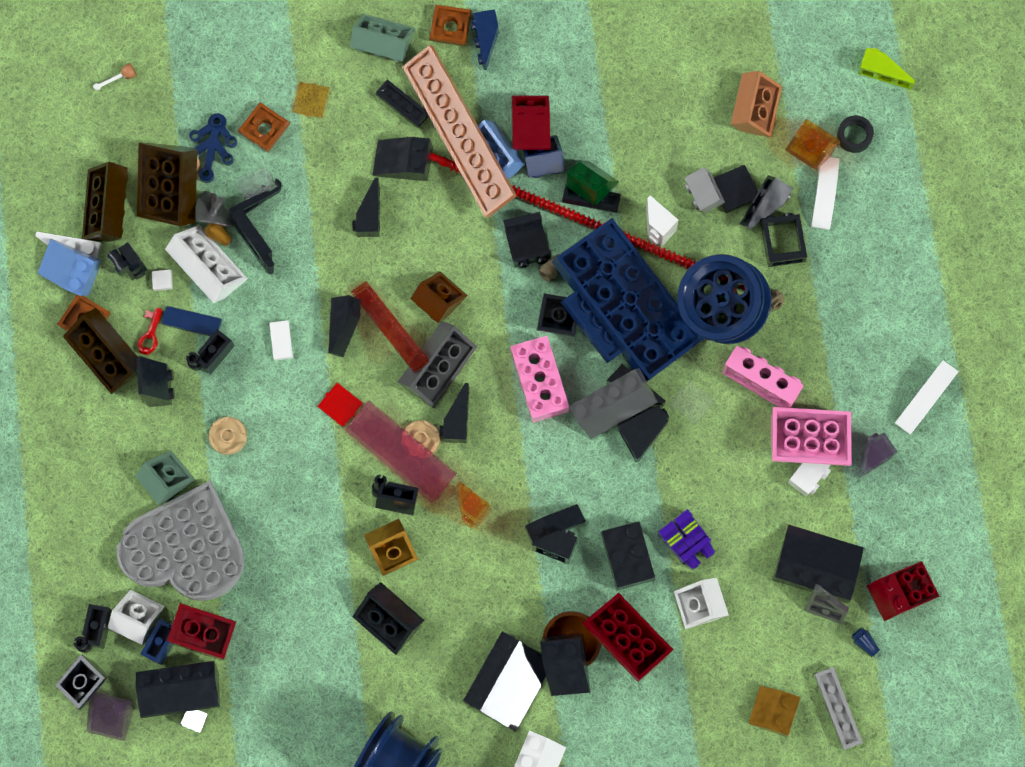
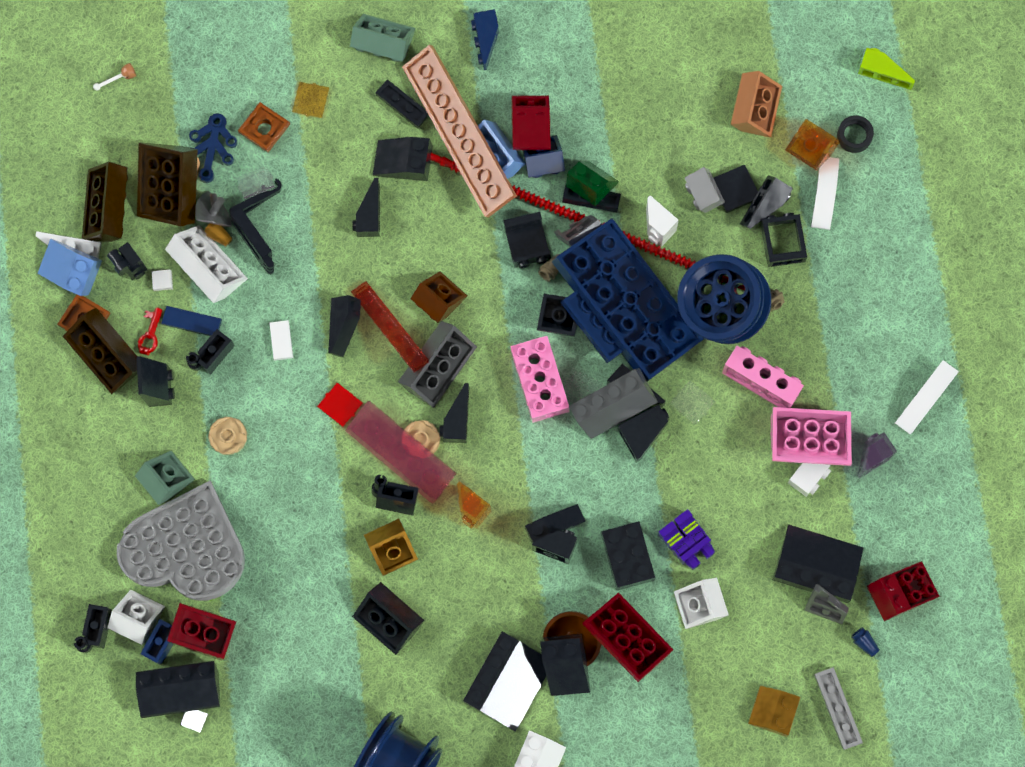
black slope [55,655,107,710] -> none
clear purple slope [87,692,136,741] -> none
dark orange piece [429,4,472,46] -> none
none -> flat silver wing [554,215,601,247]

